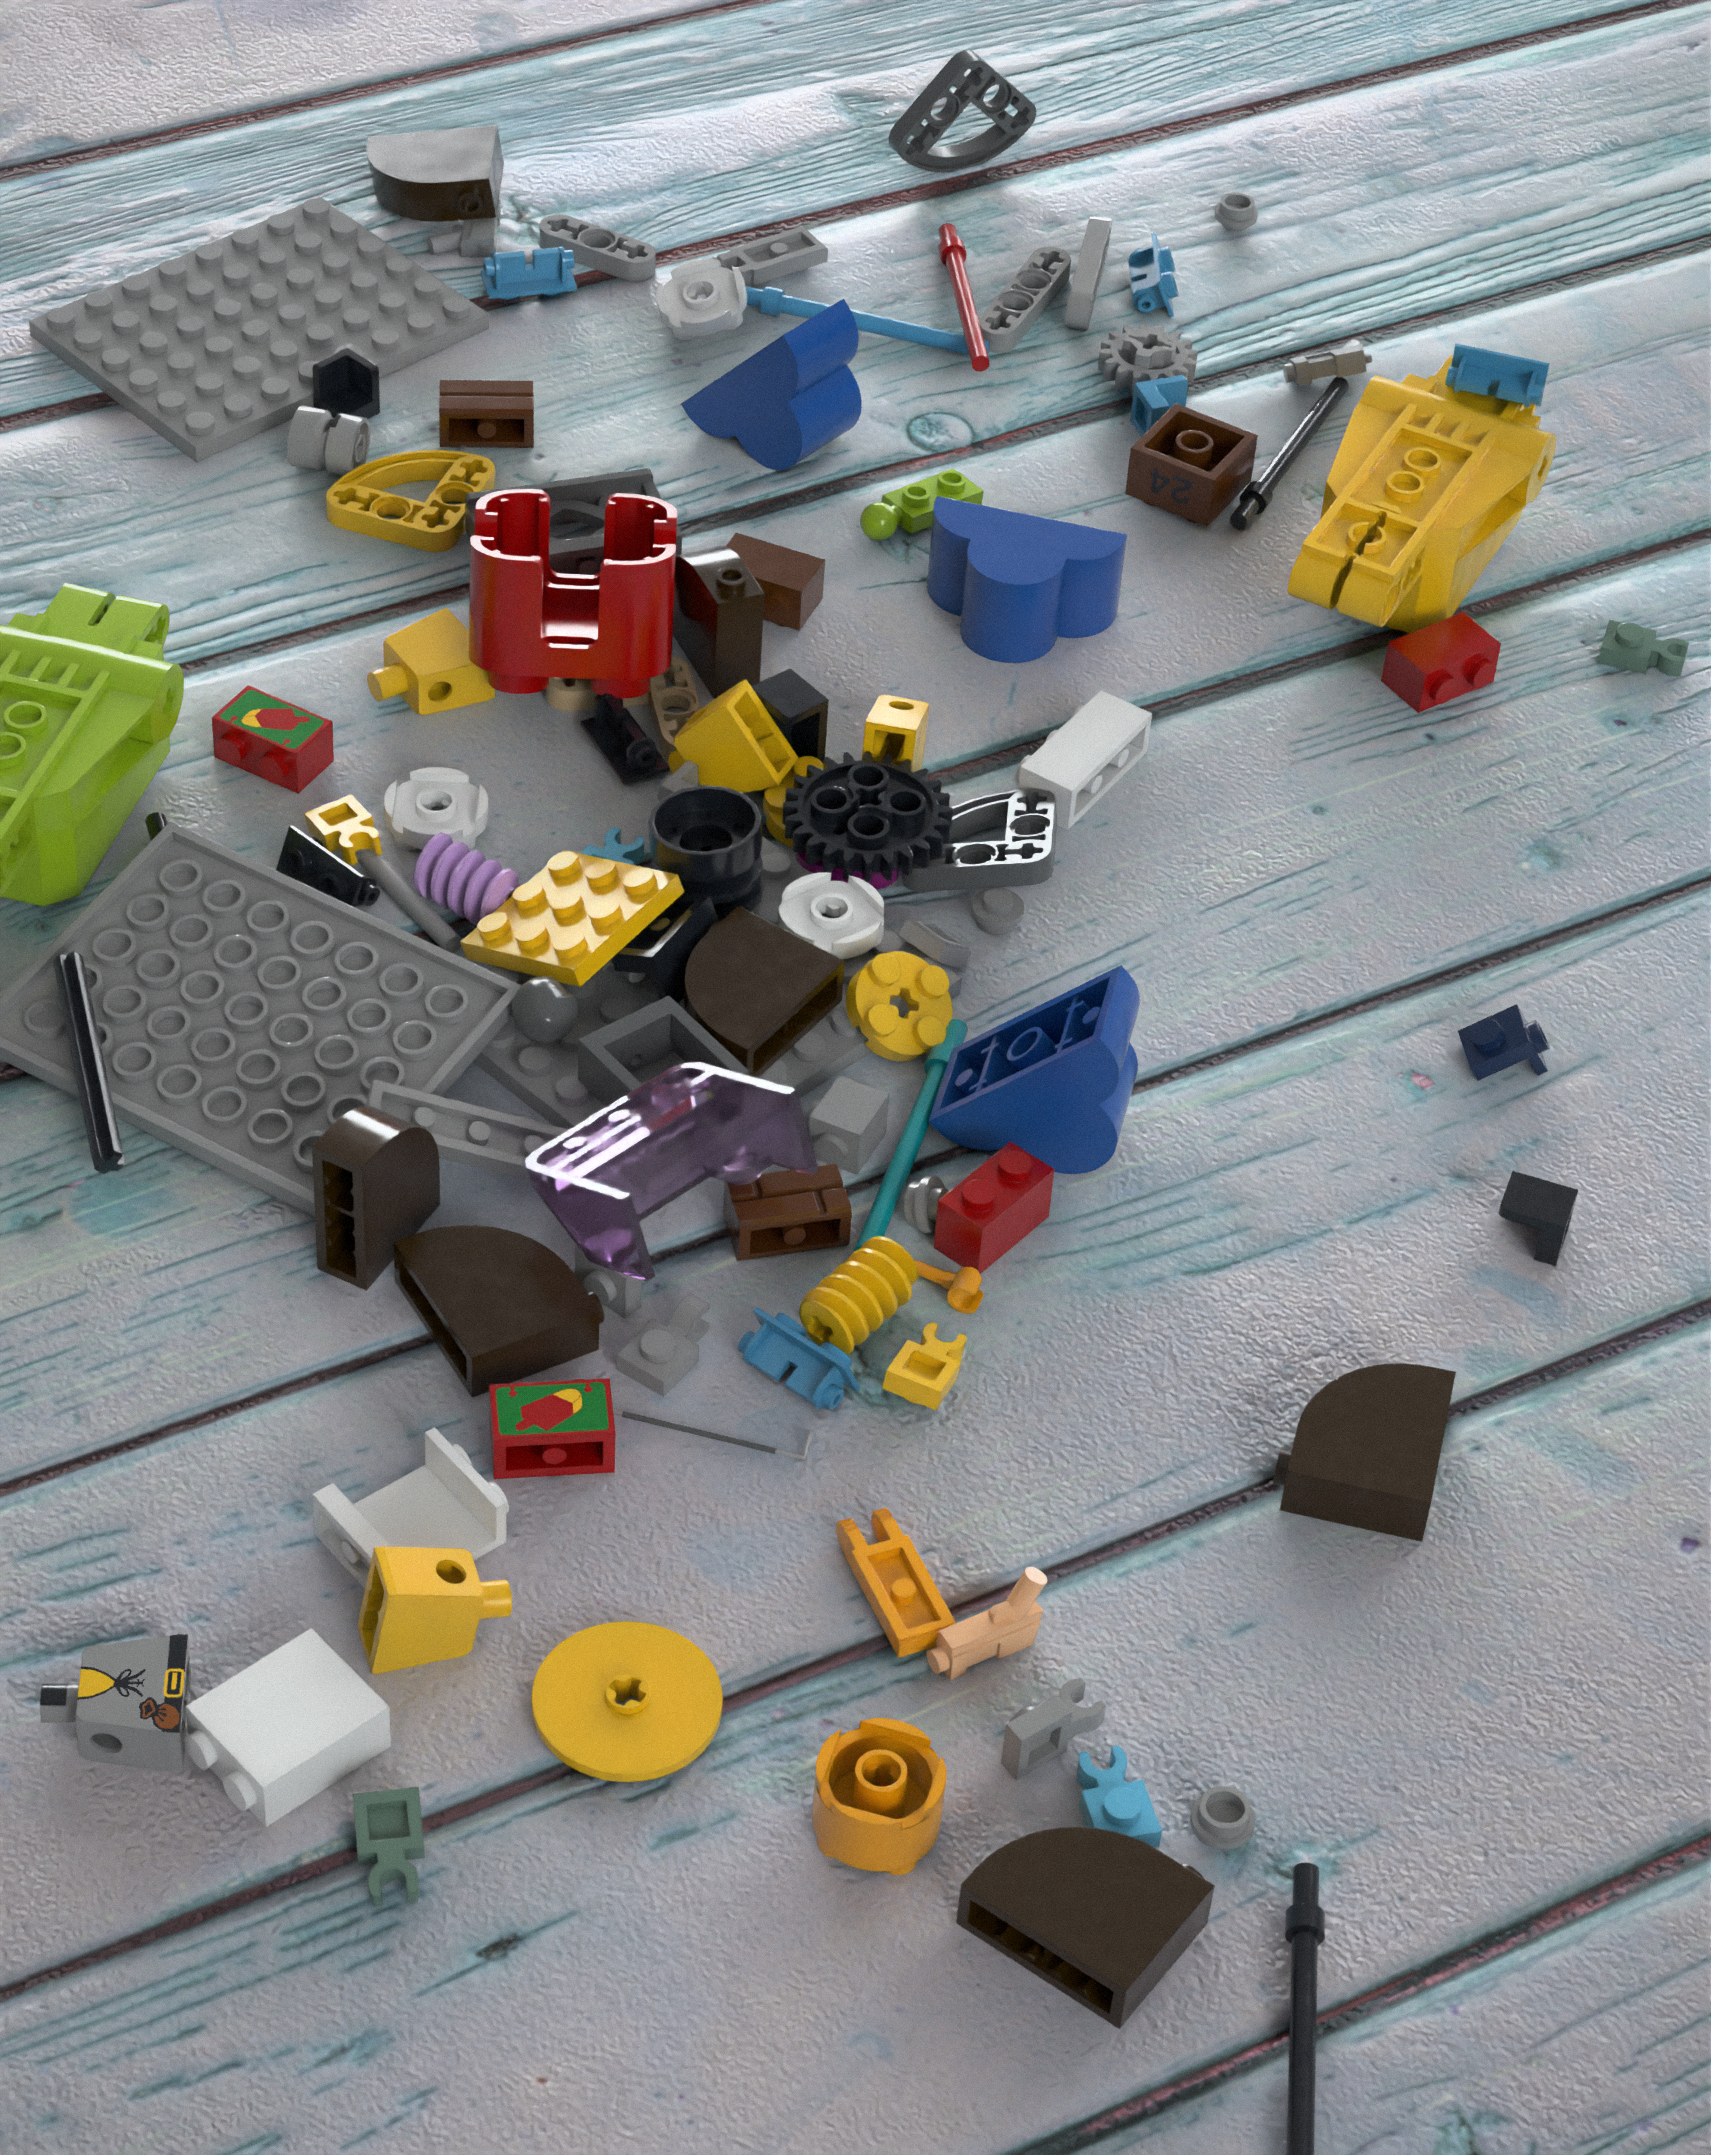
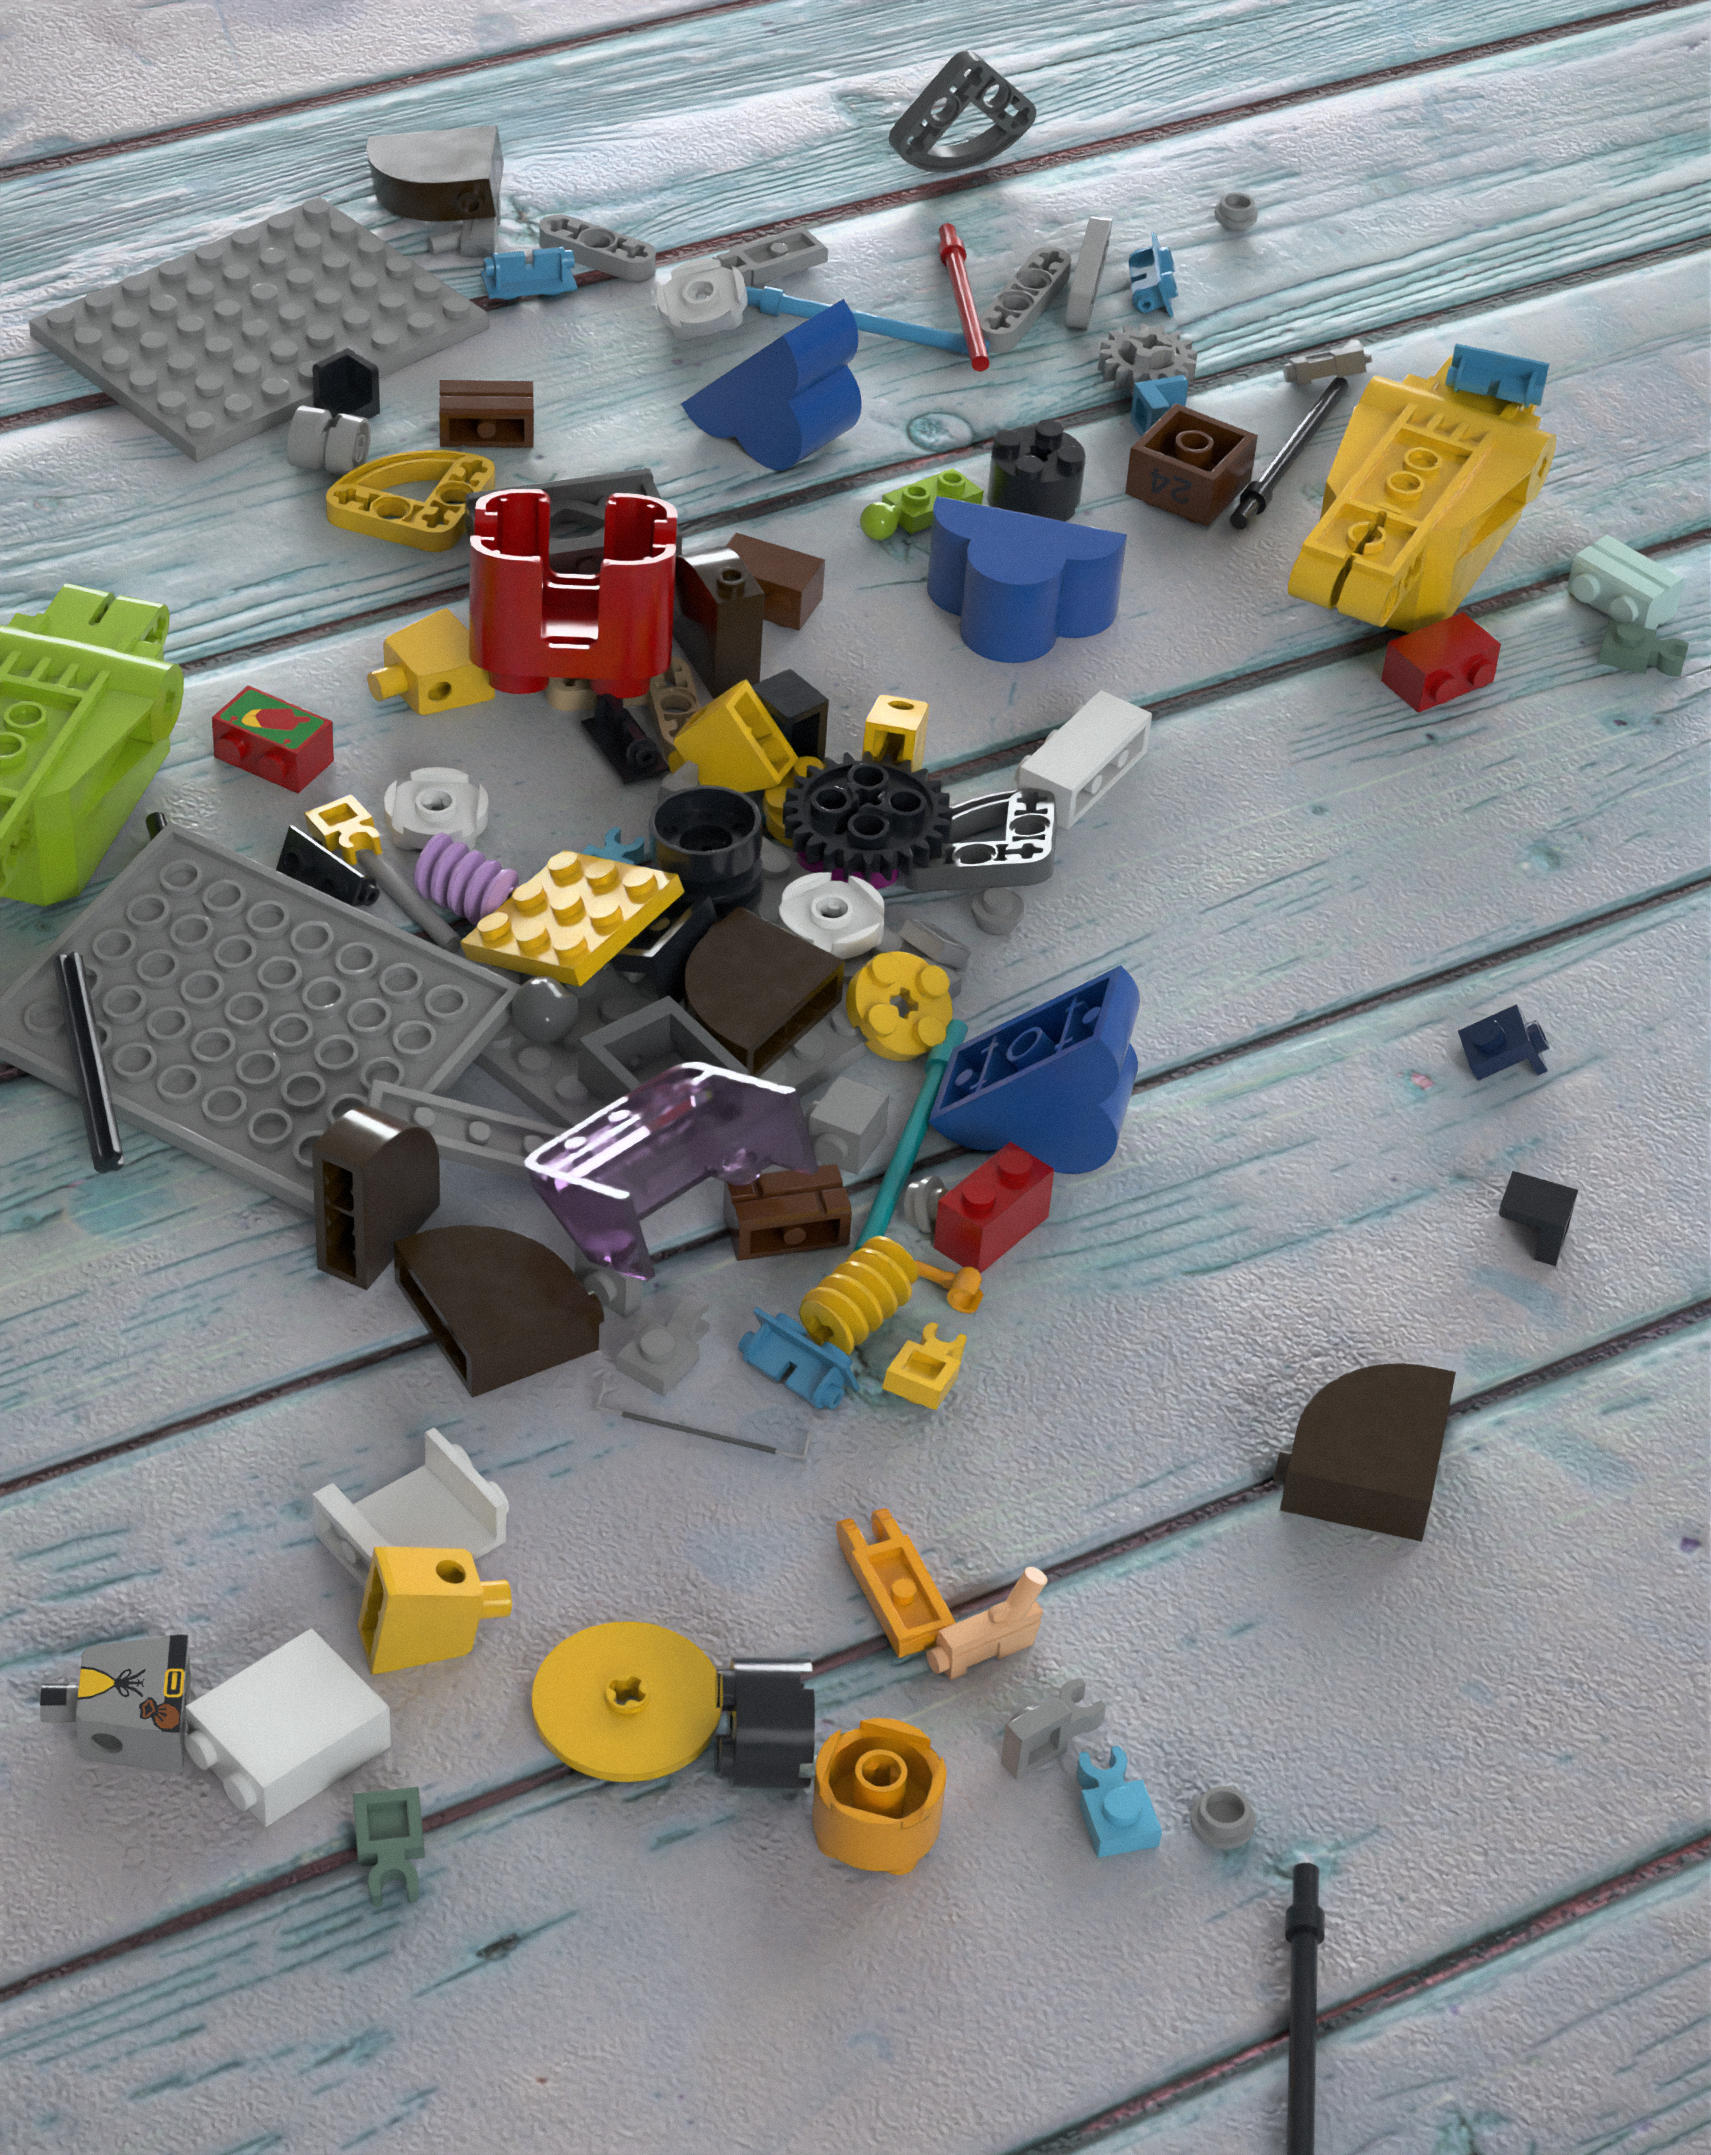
brick [489,1378,616,1479] -> none
dark brown brick [956,1827,1215,2029] -> none
none -> black brick [714,1657,815,1788]
none -> black brick [987,419,1086,522]
none -> light aqua brick [1567,535,1684,630]

